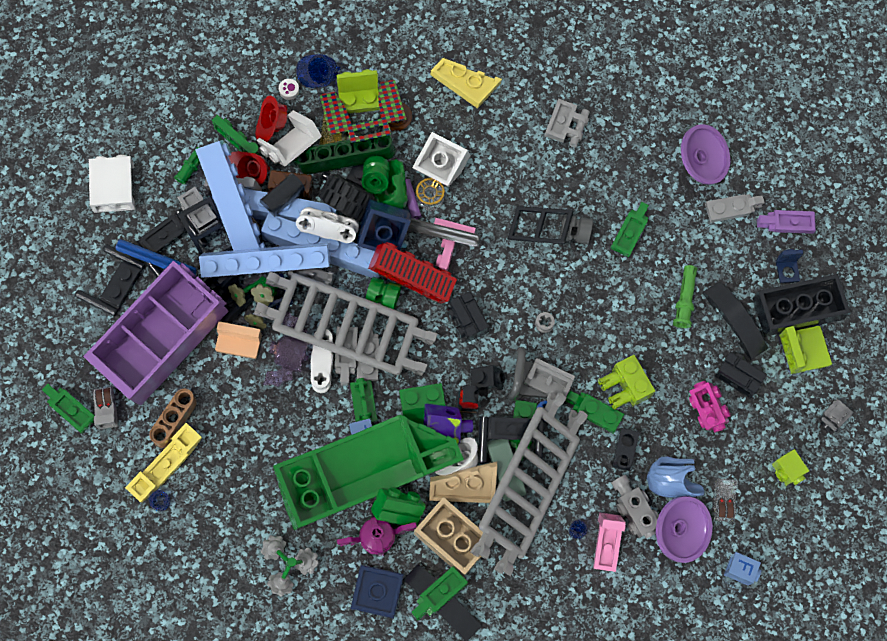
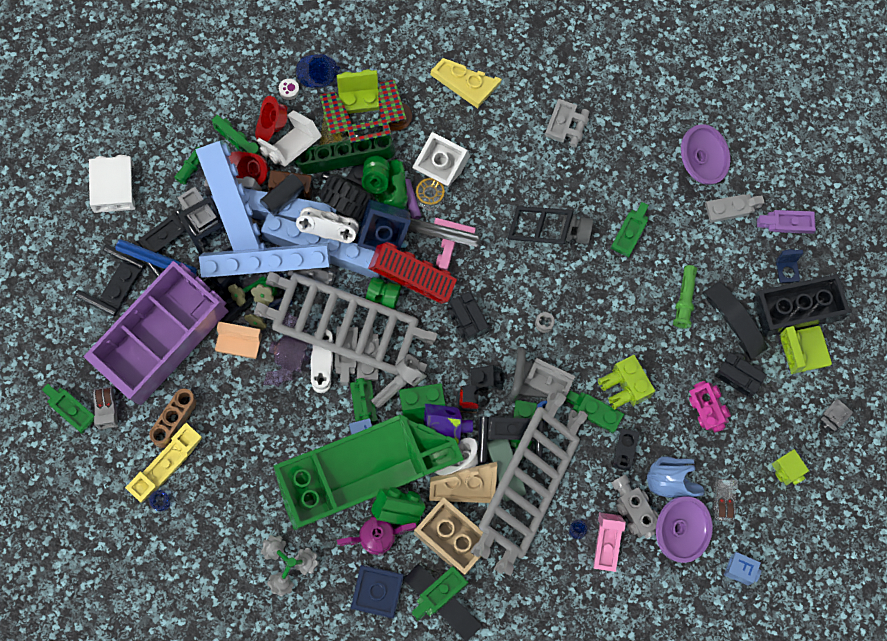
none -> light grey piece [371,354,427,408]

